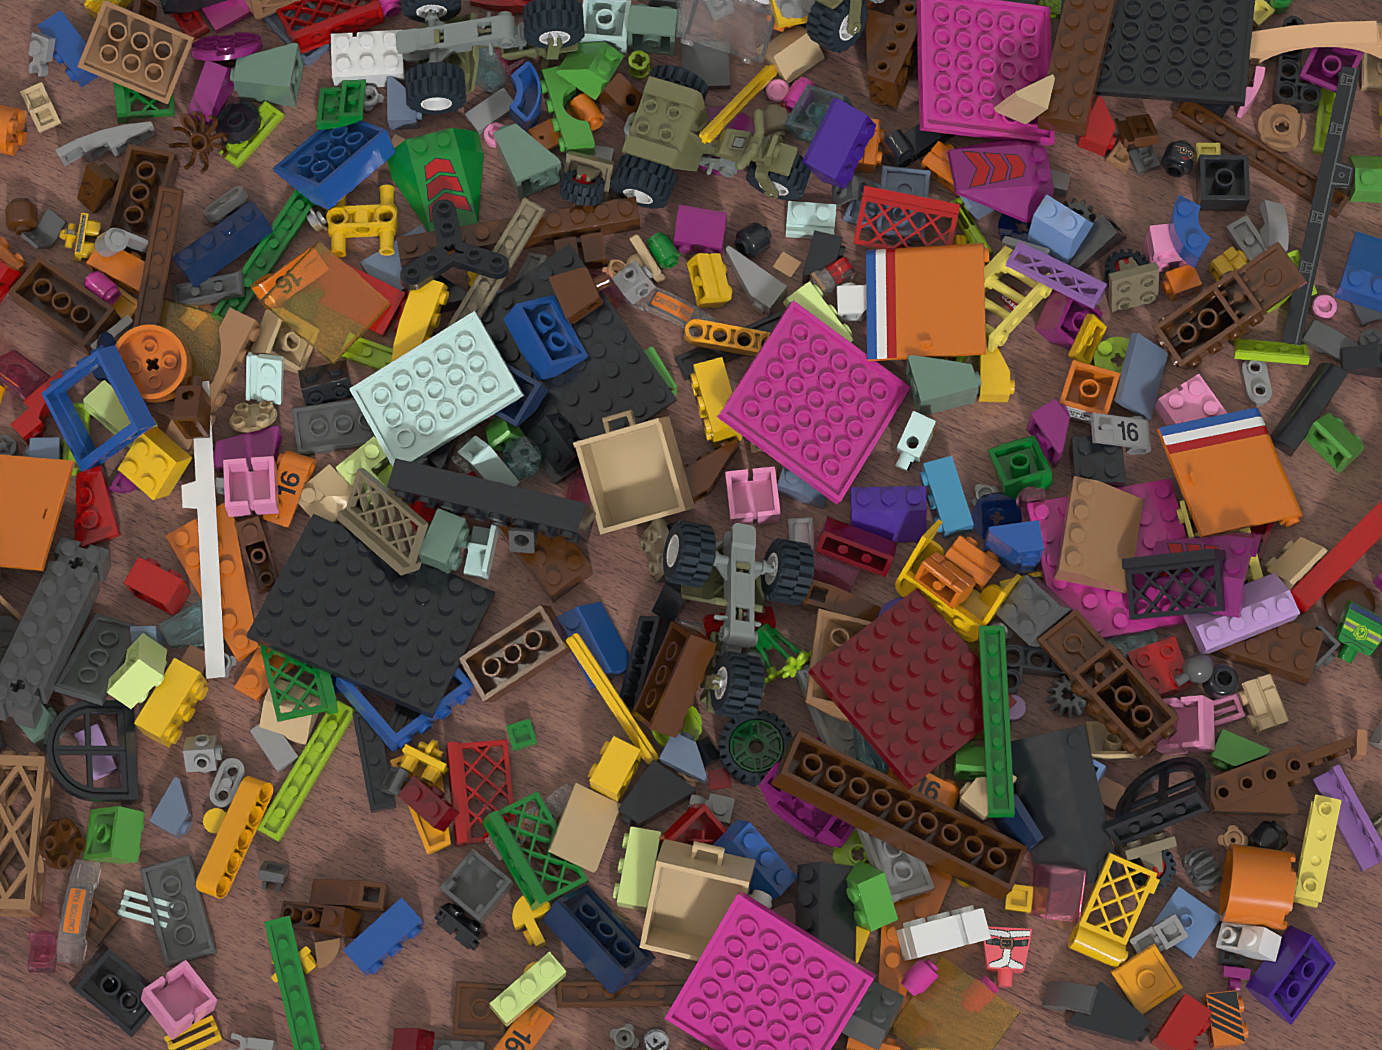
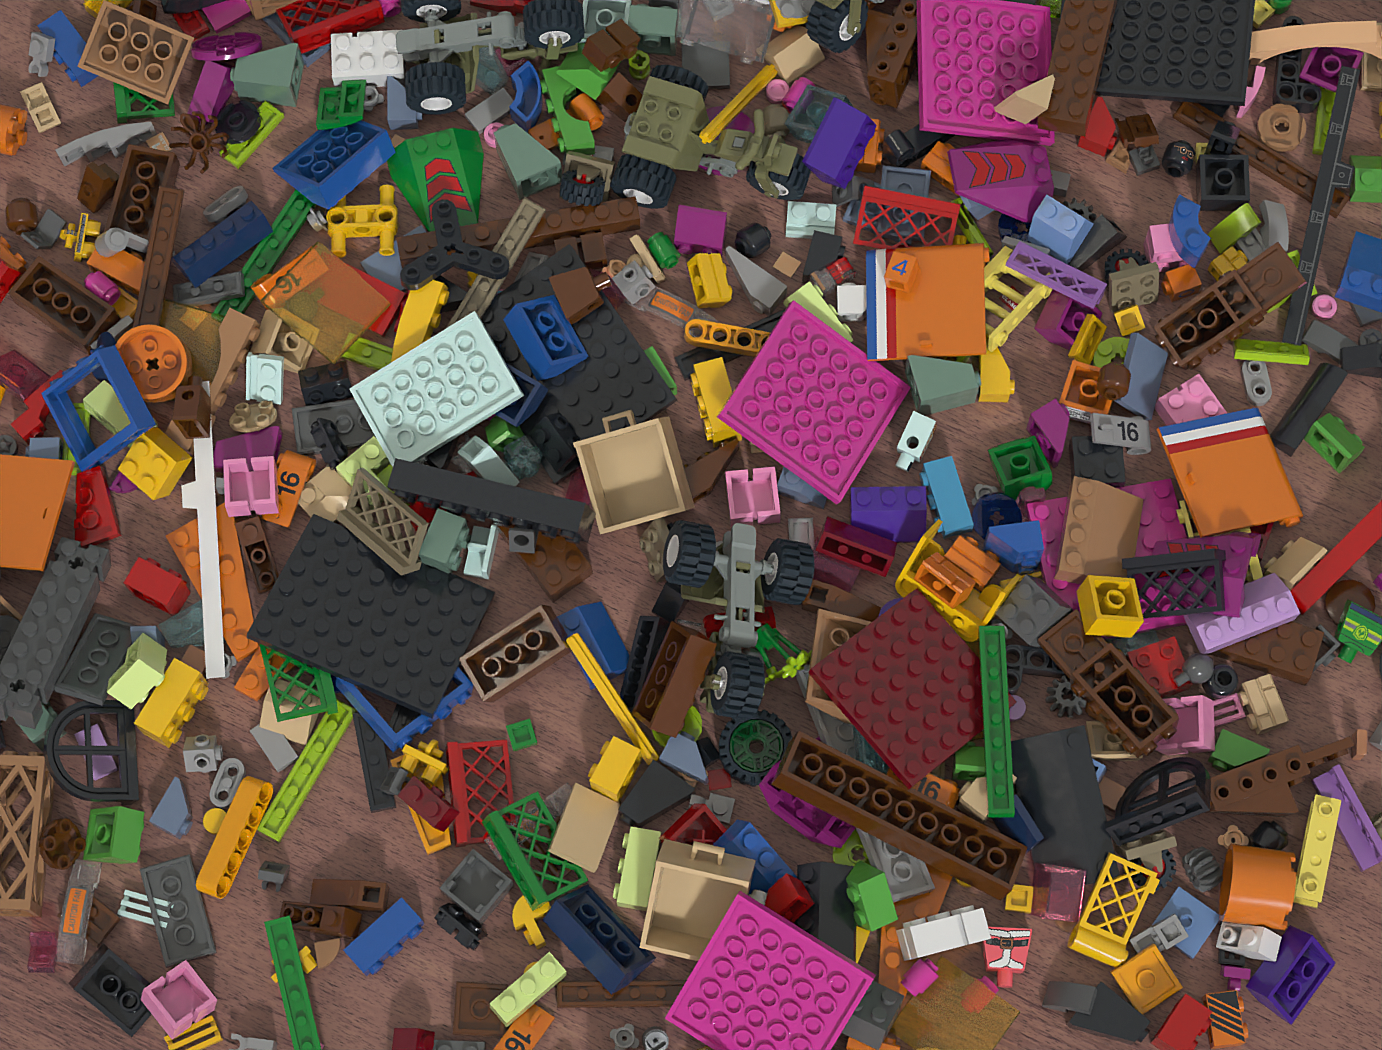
none -> light nougat sticker [146,132,173,151]
none -> black hinge [310,418,348,470]
none -> reddish brown piece [582,18,641,72]
none -> red slope [764,873,814,923]
none -> orange brick [884,251,919,293]
none -> yellow brick [1076,575,1144,638]
none -> reddish brown head [1097,362,1131,400]
none -> yellow plate [1113,304,1145,337]
none -> black slope [1204,120,1241,155]
none -> lime slope [1207,203,1261,254]

